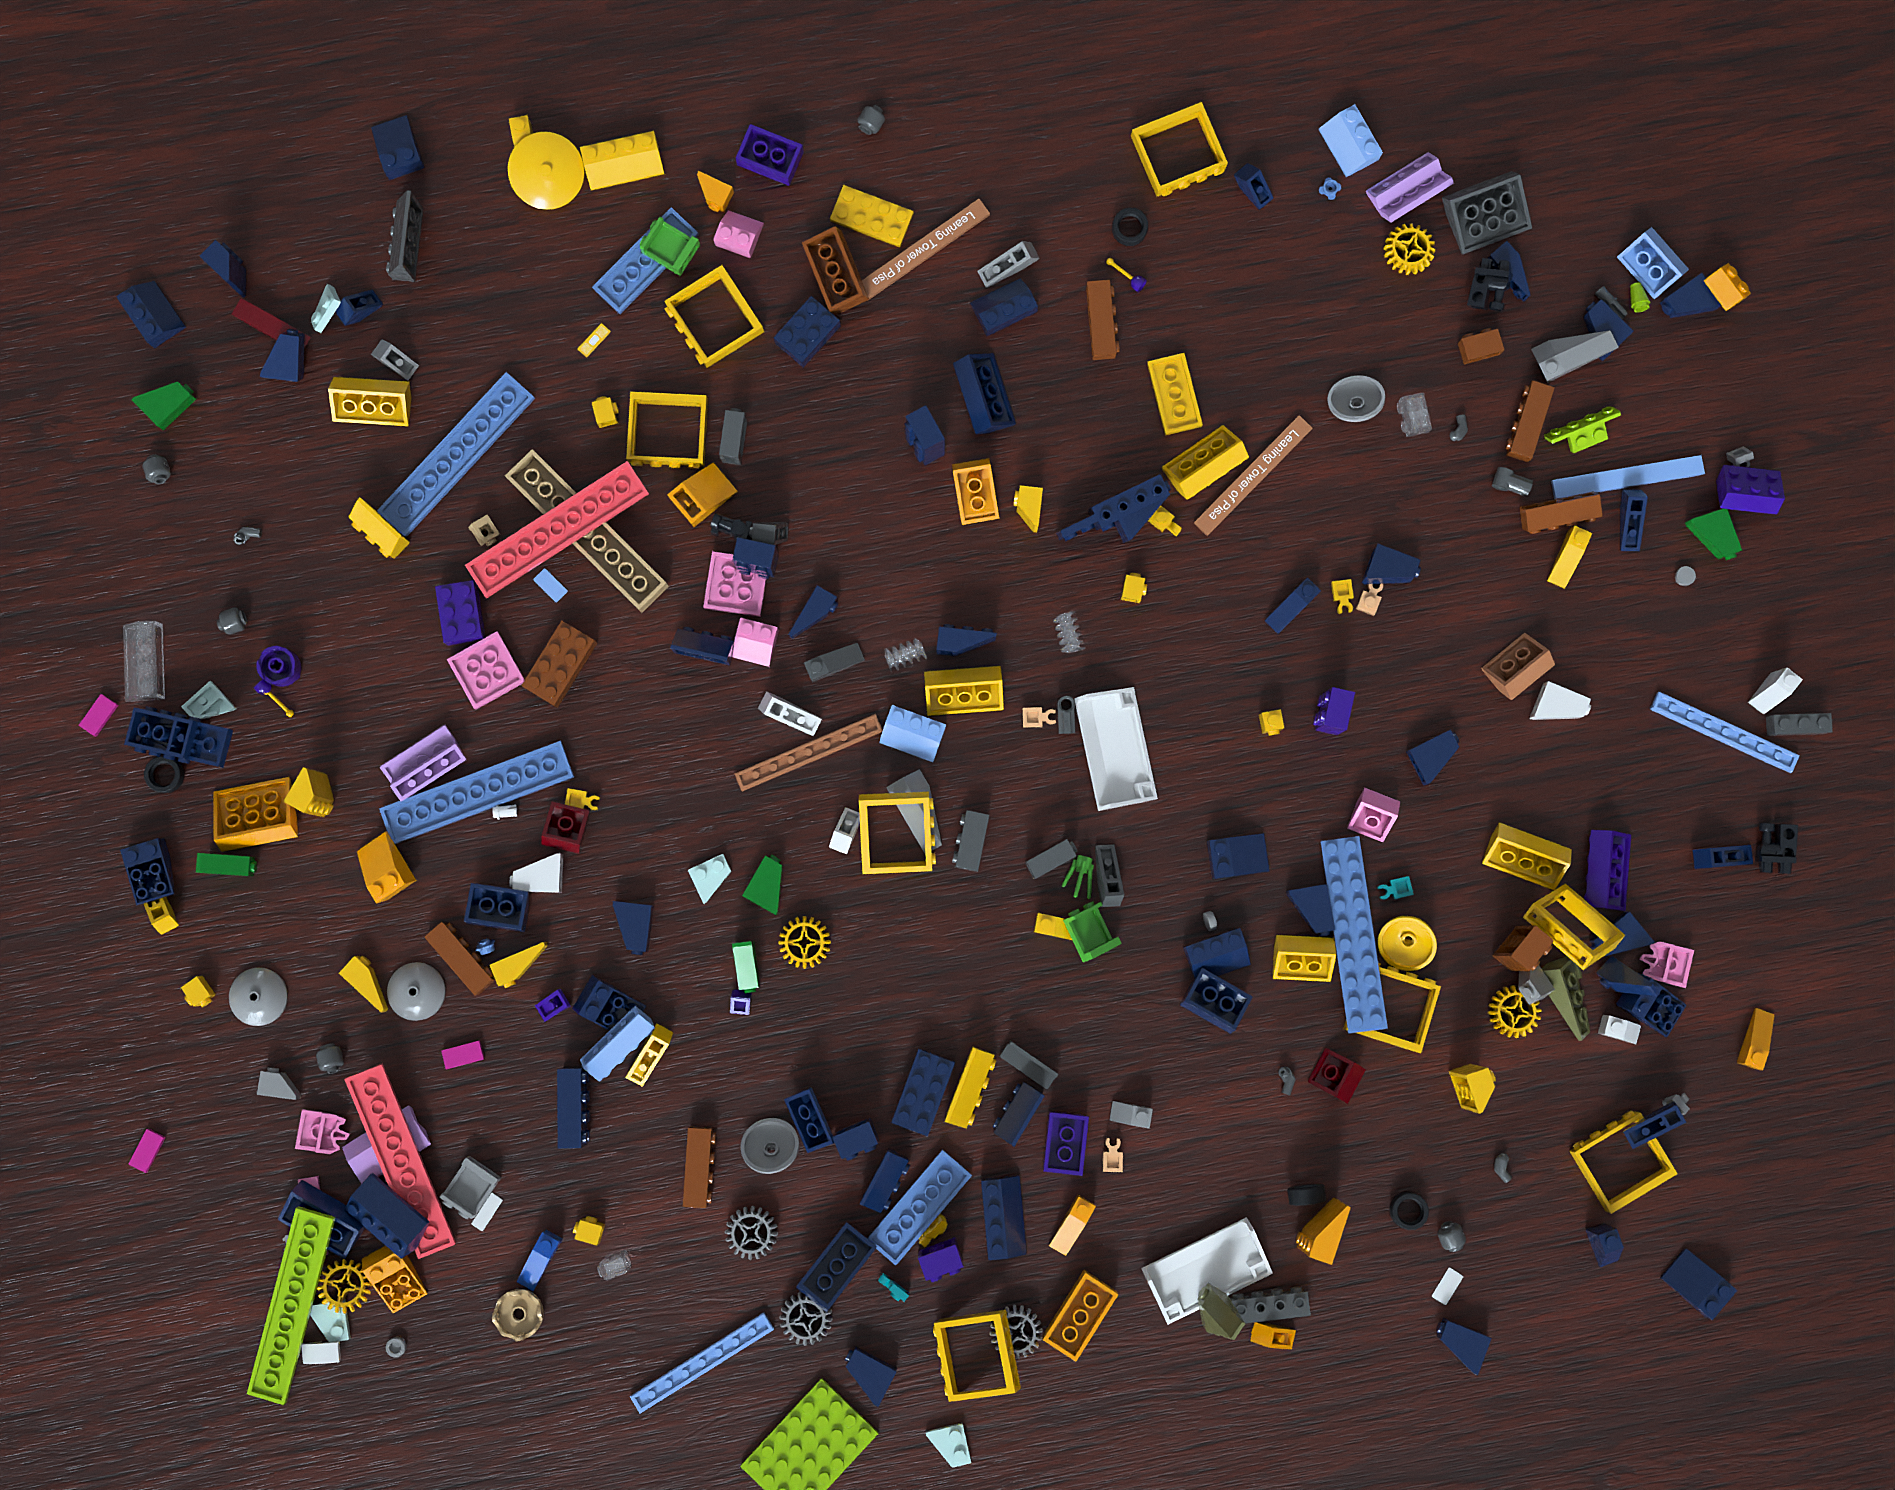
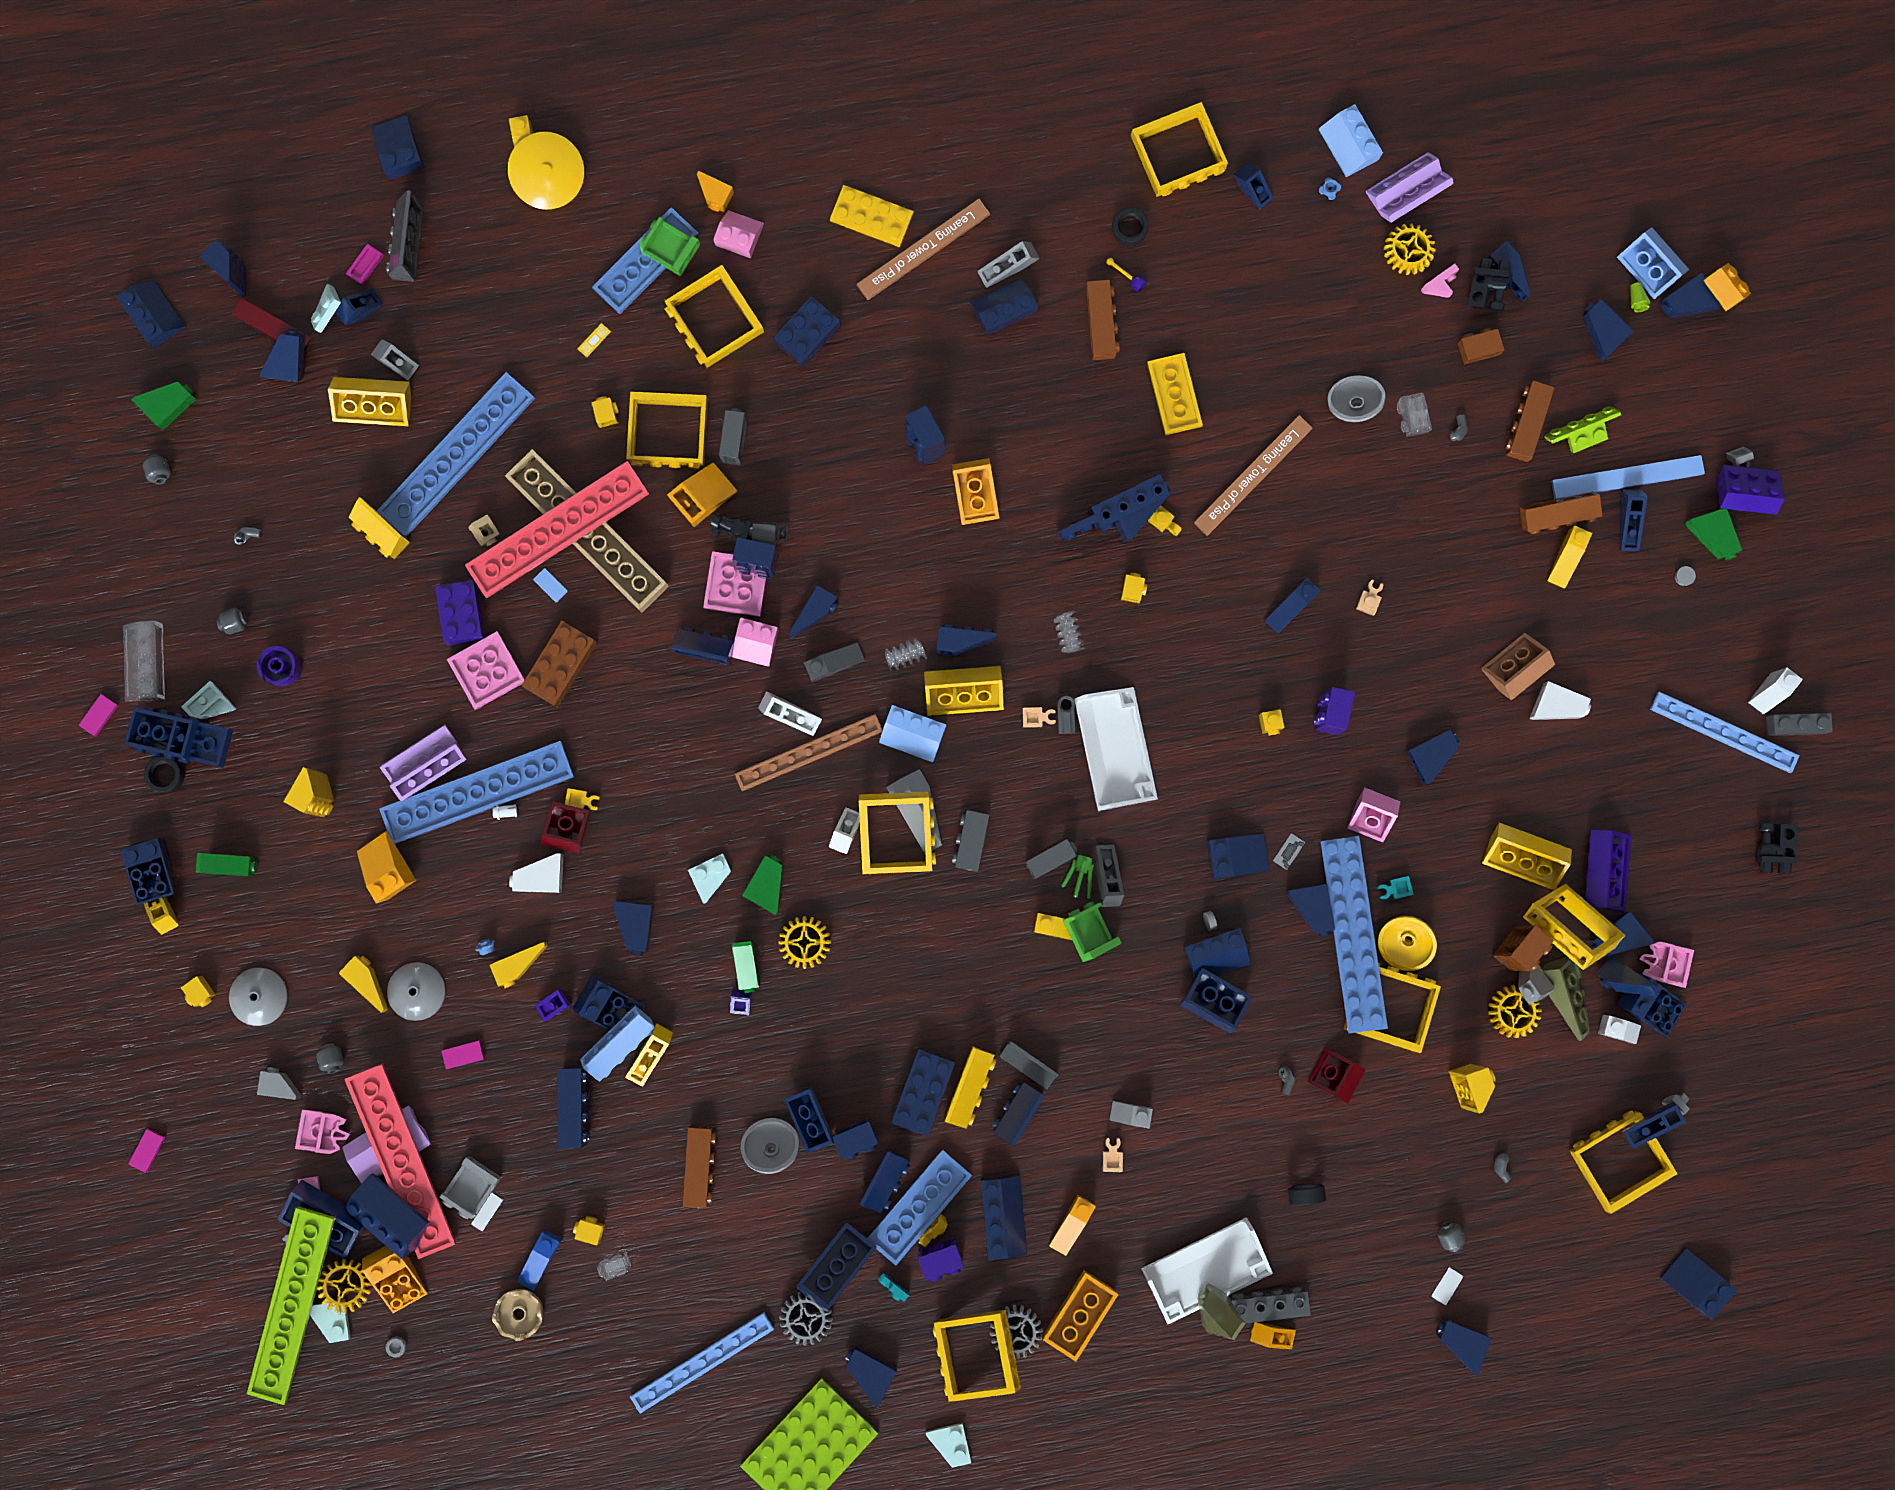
light orange slope [213,777,298,852] -> none
hinge [254,680,294,717] -> none
white slope [302,1341,341,1364] -> none
dark orange brick [425,922,495,996] -> none
dark blue slope [464,883,529,932] -> none
yellow slope [580,131,664,190] -> none
light grey gear [725,1206,778,1260] -> none
dark purple brick [736,124,804,186] -> none
dark orange brick [802,226,869,315] -> none
dark grey head [857,105,885,135] -> none
dark blue slope [953,353,1016,434] -> none
yellow slope [1013,485,1043,533] -> none
dark purple brick [1043,1111,1089,1176] -> none
yellow slope [1161,425,1249,500] -> none
yellow slope [1273,935,1336,982] -> none
light orange slope [1296,1197,1351,1265] -> none
yellow plate [1331,579,1354,614] -> none
dark blue slope [1362,544,1421,584] -> none
black tyre [1389,1192,1429,1230] -> none
dark grey slope [1442,171,1532,254] -> none
dark grey piece [1491,467,1533,497] -> none
light grey wedge [1531,330,1619,383] -> none
dark blue slope [1586,1223,1624,1267] -> none
dark grey axle [1595,286,1628,319] -> none
dark blue slope [1693,845,1753,869] -> none
light orange slope [1737,1008,1774,1070] -> none
none -> dark pink tile [345,243,384,286]
none -> sticker [1273,833,1305,870]
none -> bright pink slope [1421,264,1459,297]

